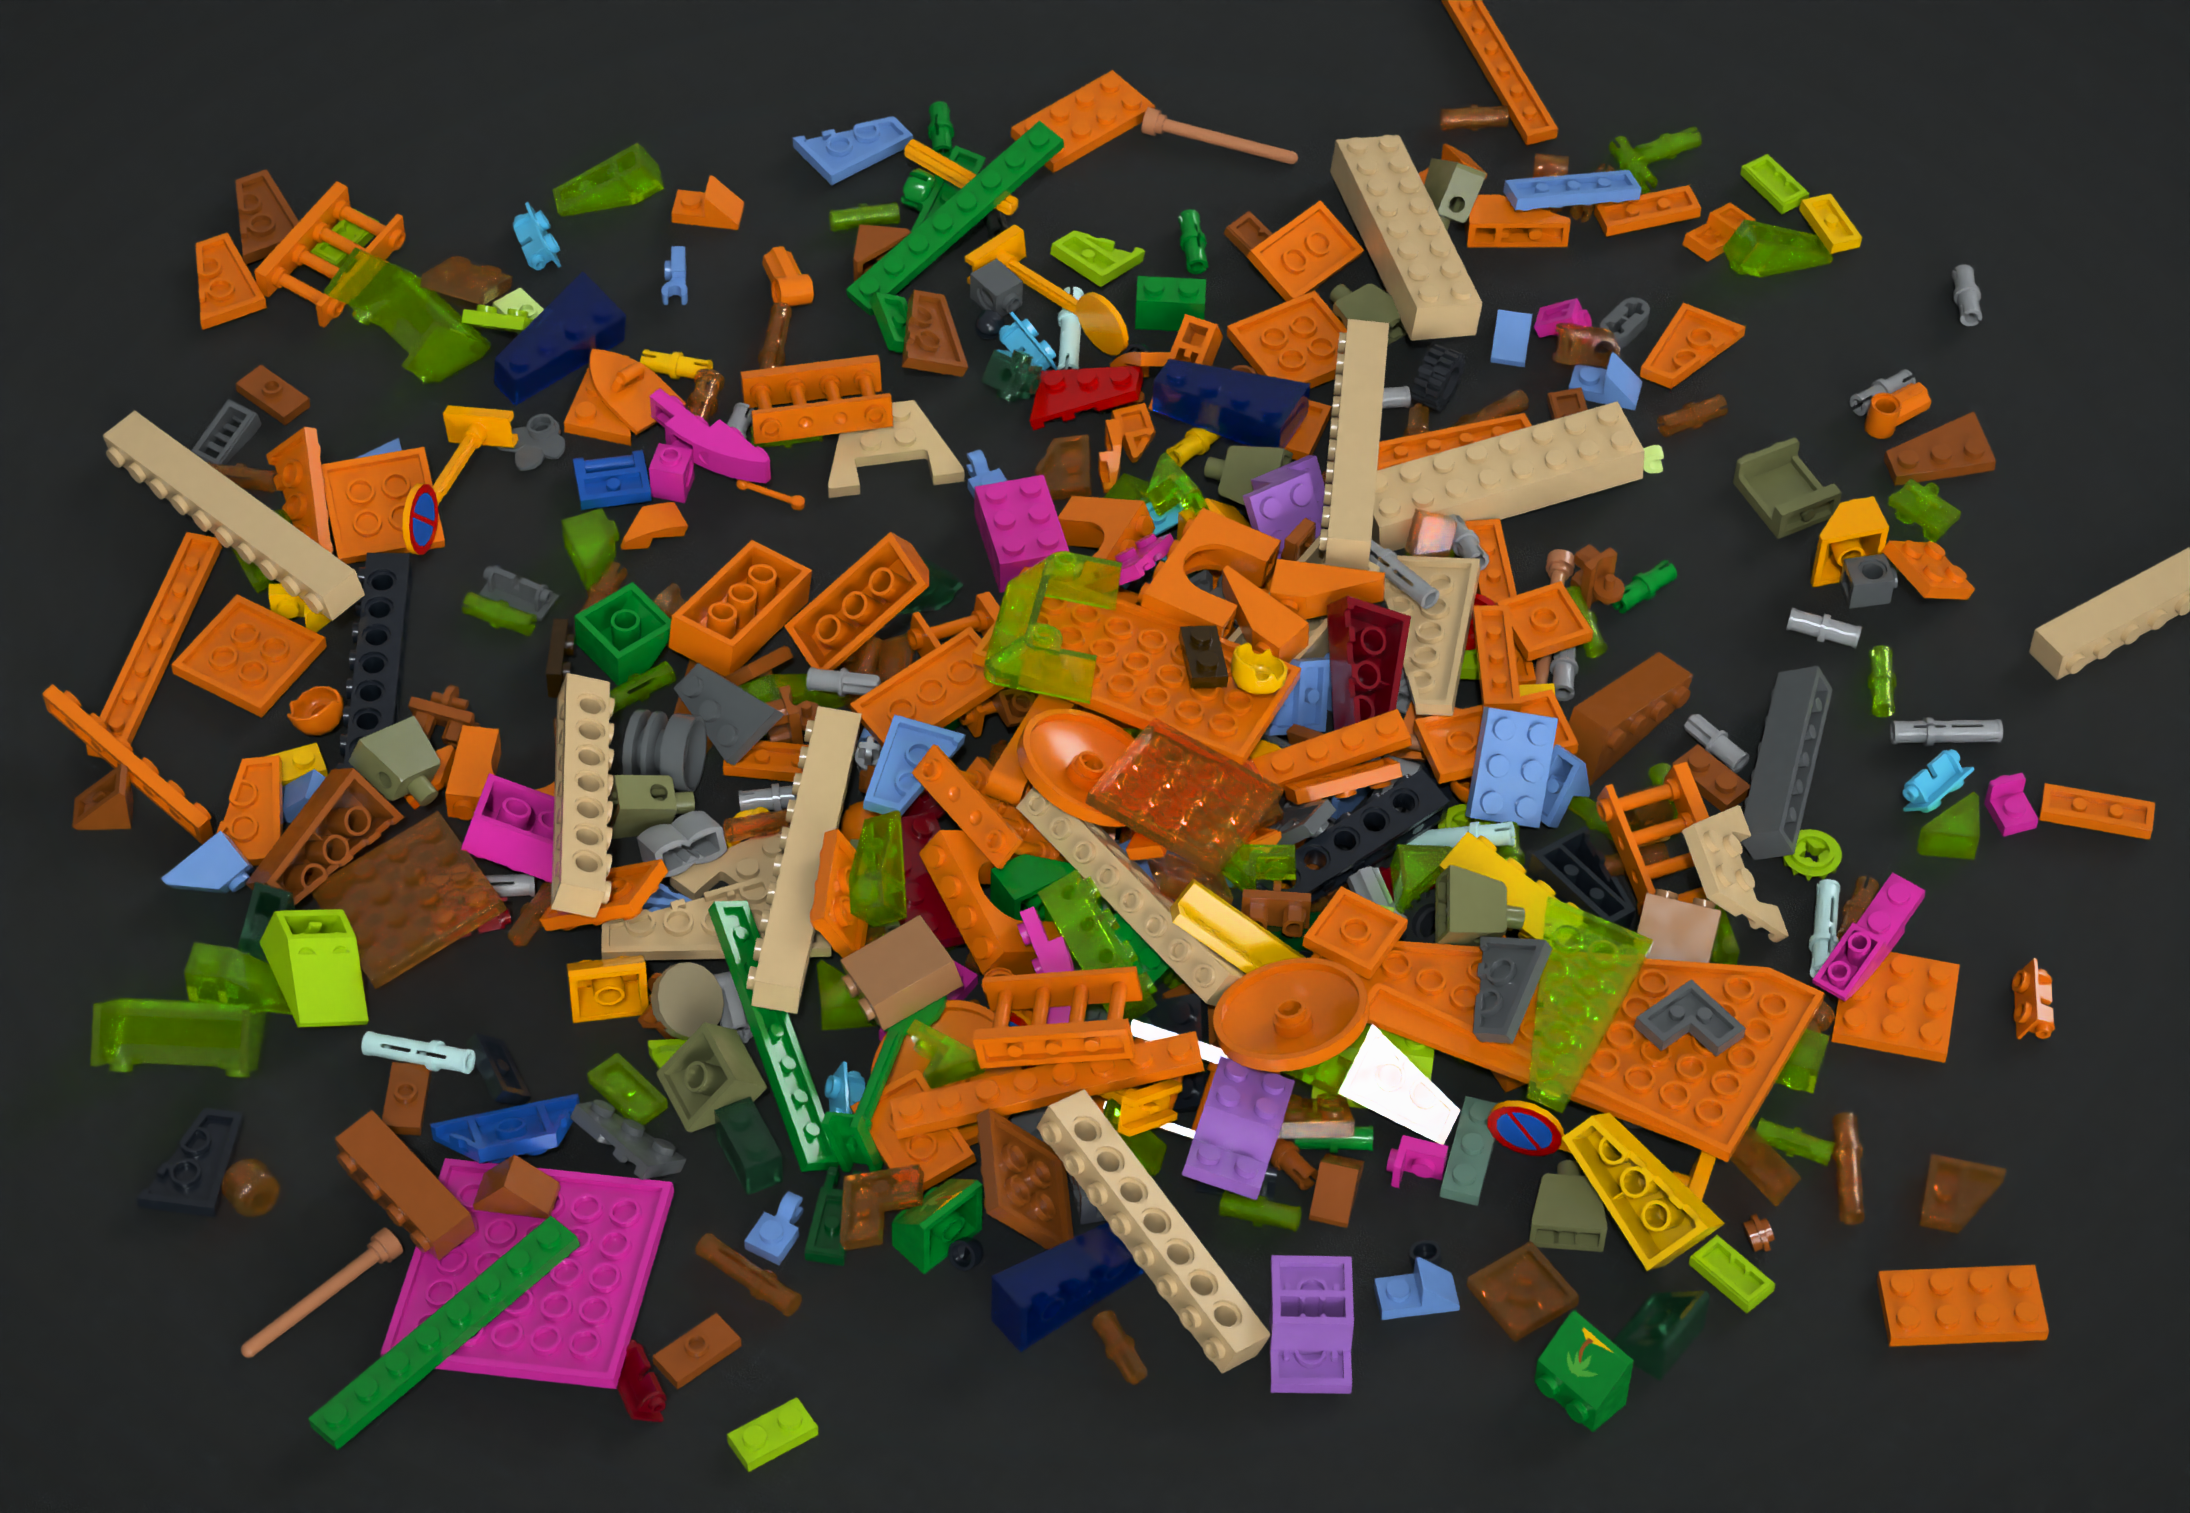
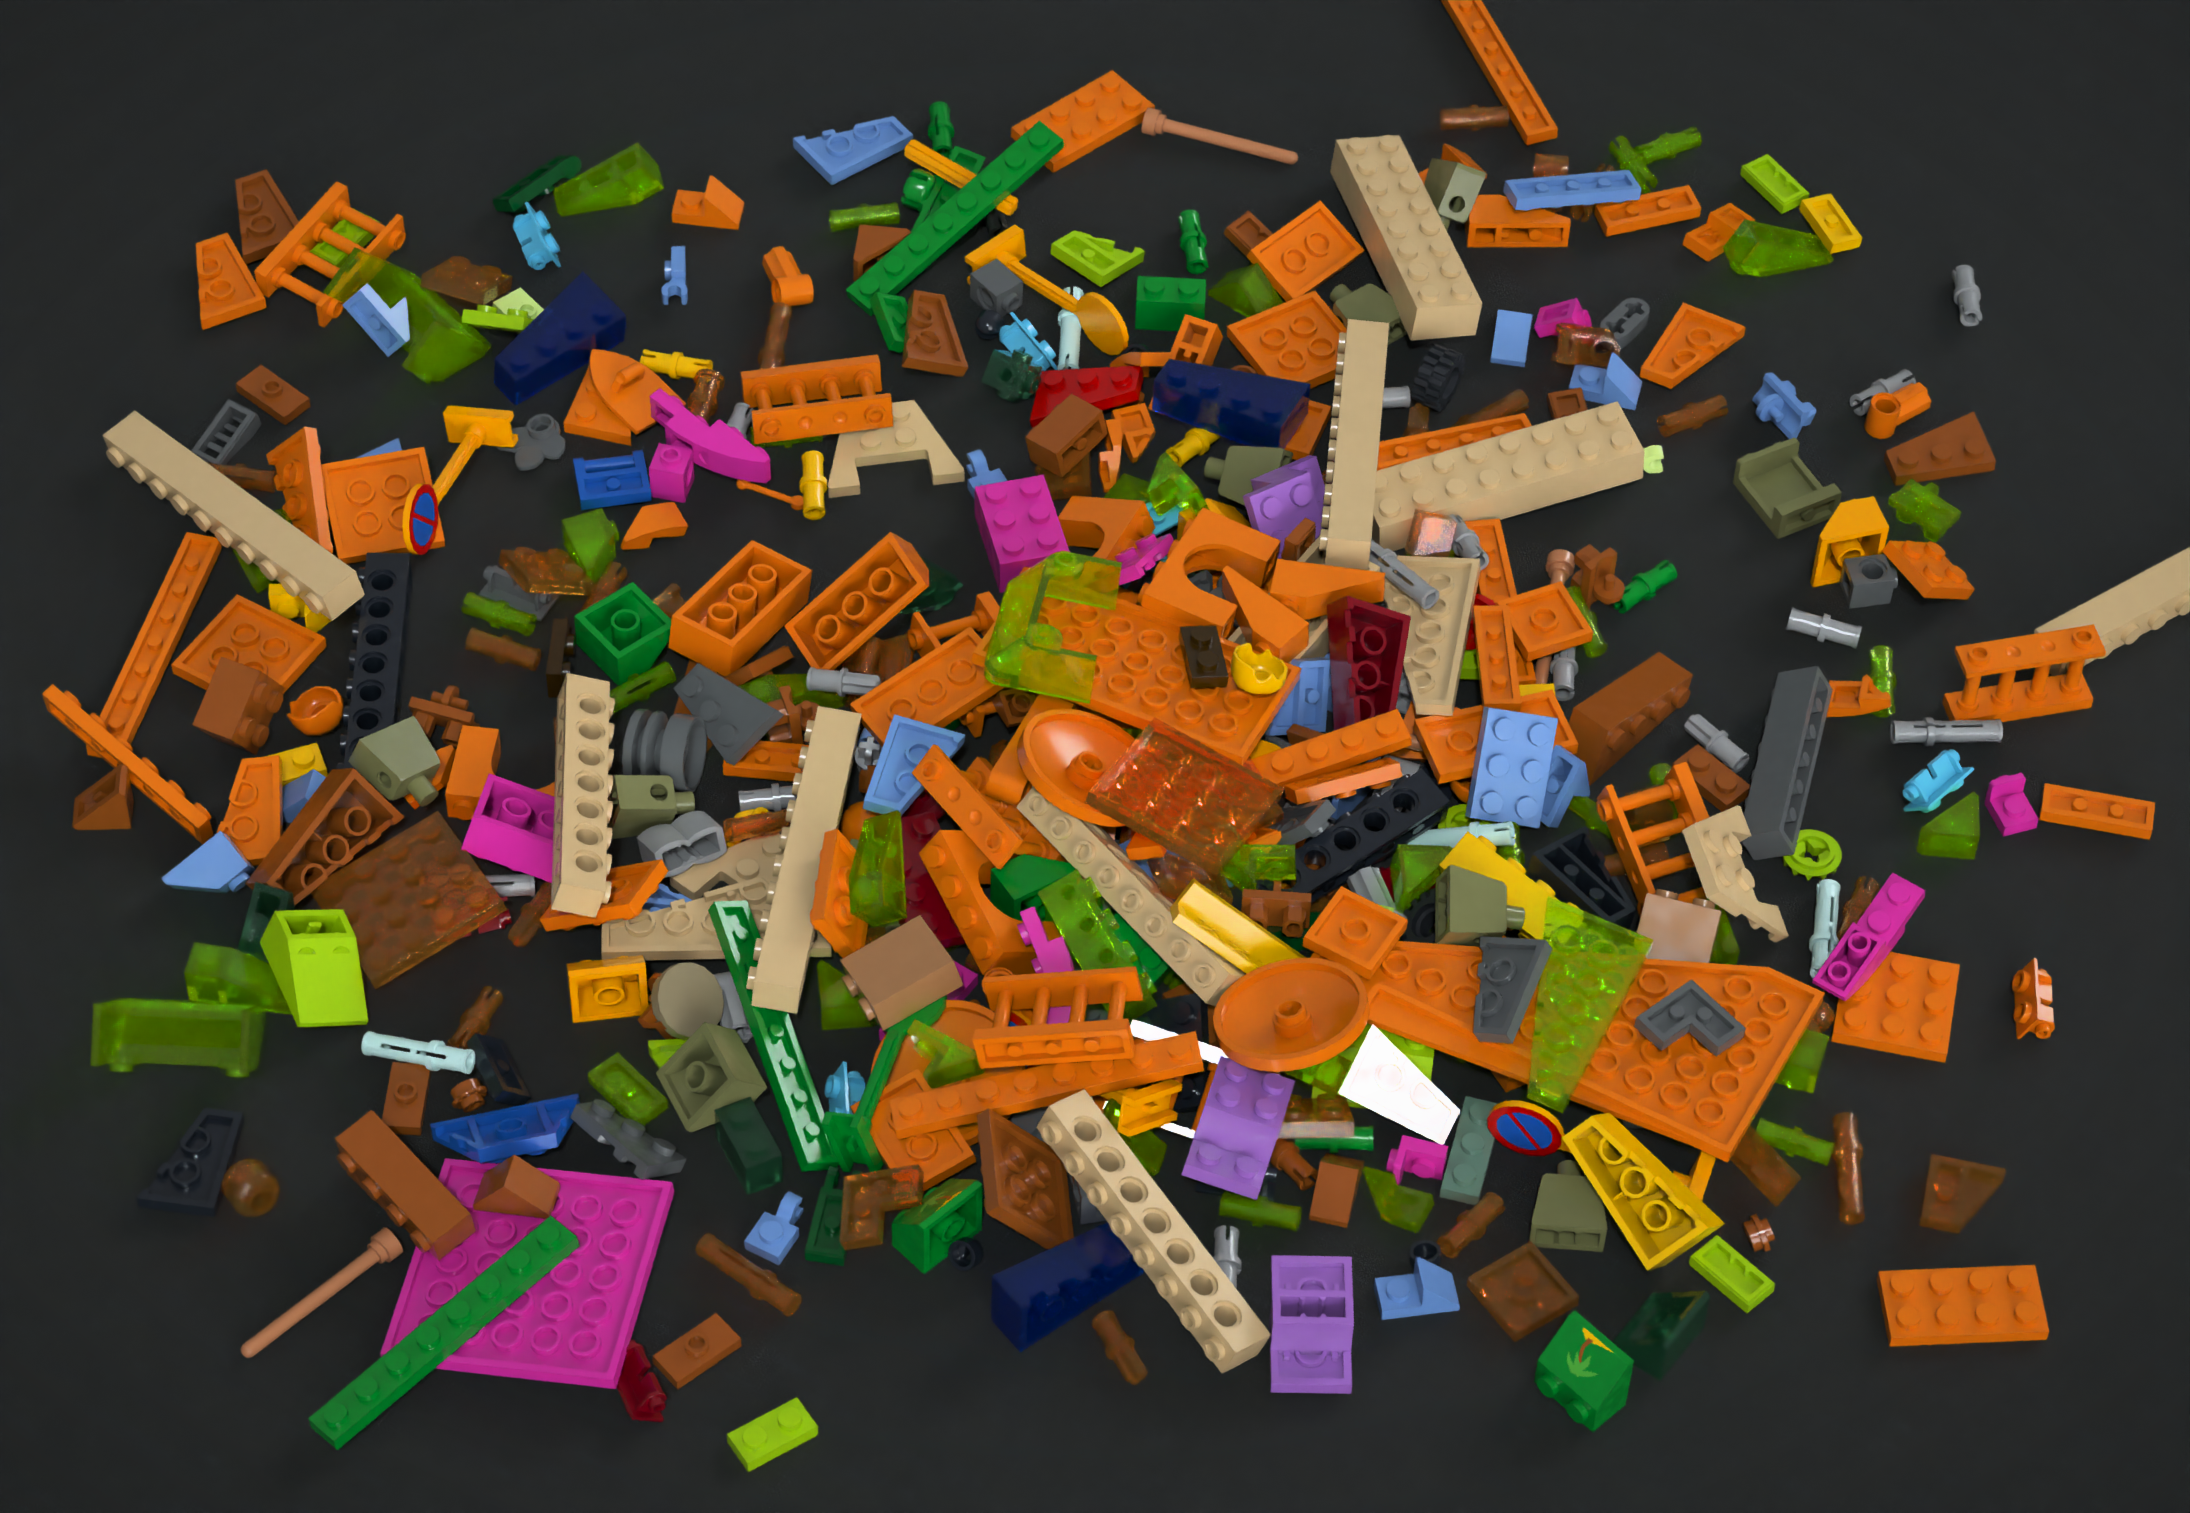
none -> dark orange brick [192,657,284,755]
none -> medium blue slope [342,283,410,357]
none -> clear orange pin [447,986,504,1050]
none -> dark orange plate [450,1078,488,1112]
none -> clear orange pin [465,627,542,672]
none -> dark green hinge [492,155,582,214]
none -> clear orange plate [498,547,594,596]
none -> yellow pin [799,451,827,520]
none -> dark orange brick [1025,394,1108,478]
none -> clear neon green slope [1208,263,1283,318]
none -> light grey pin [1213,1225,1241,1289]
none -> clear neon green slope [1363,1166,1435,1233]
none -> clear orange pin [1437,1192,1506,1258]
none -> medium blue hips [1752,372,1816,439]
none -> orange slope [1826,674,1891,717]
none -> orange fence [1942,624,2106,722]

